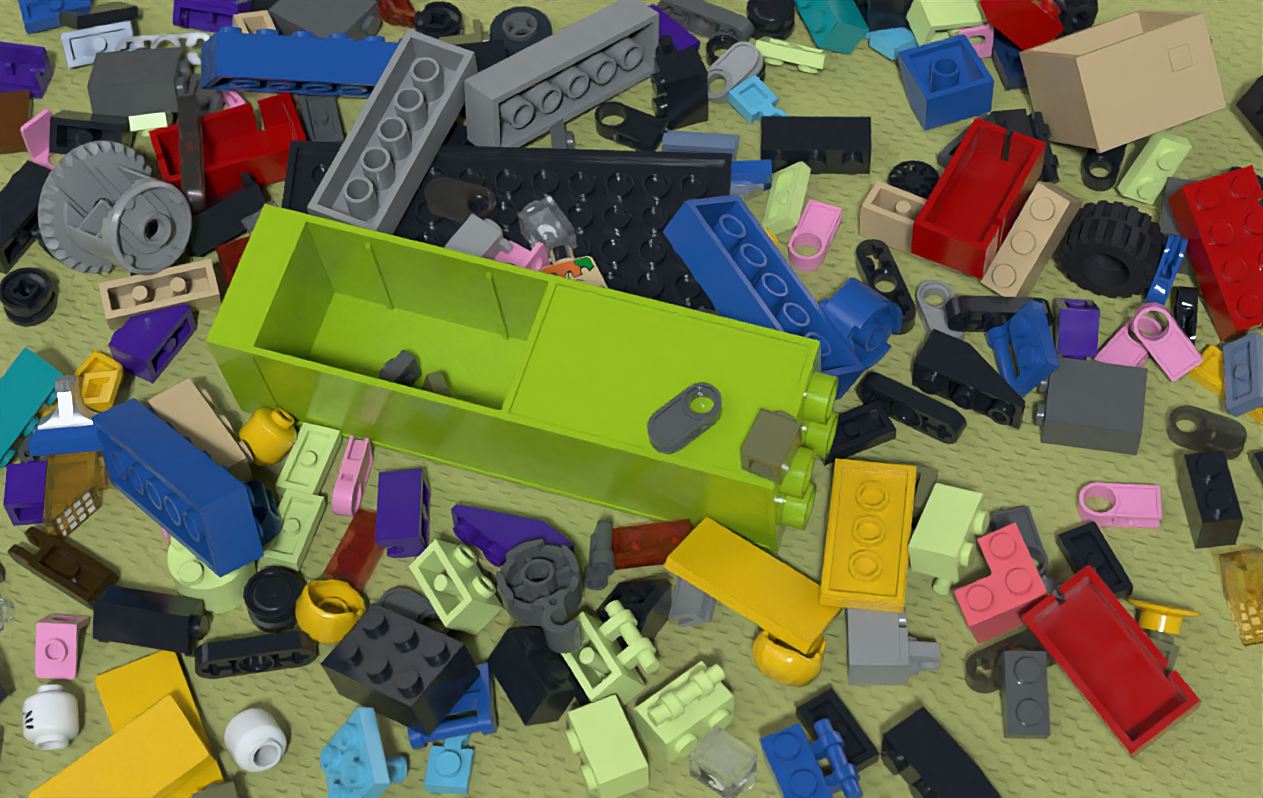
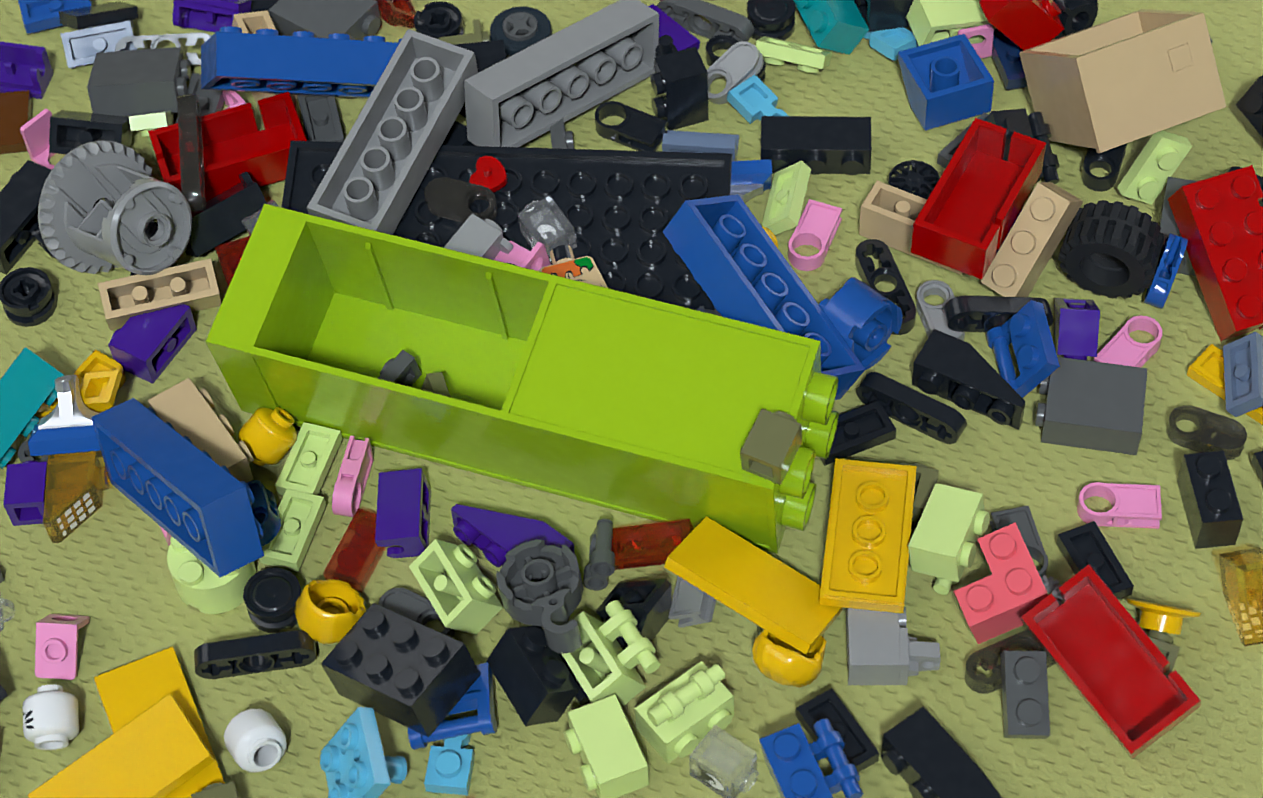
dark brown hinge [7,526,118,610] -> none
black brick [93,585,207,657] -> none
dark grey piece [647,383,722,454] -> none
bright pink piece [1133,302,1204,382] -> none
black piece [1173,286,1198,346] -> none
none -> red piece [469,156,507,194]

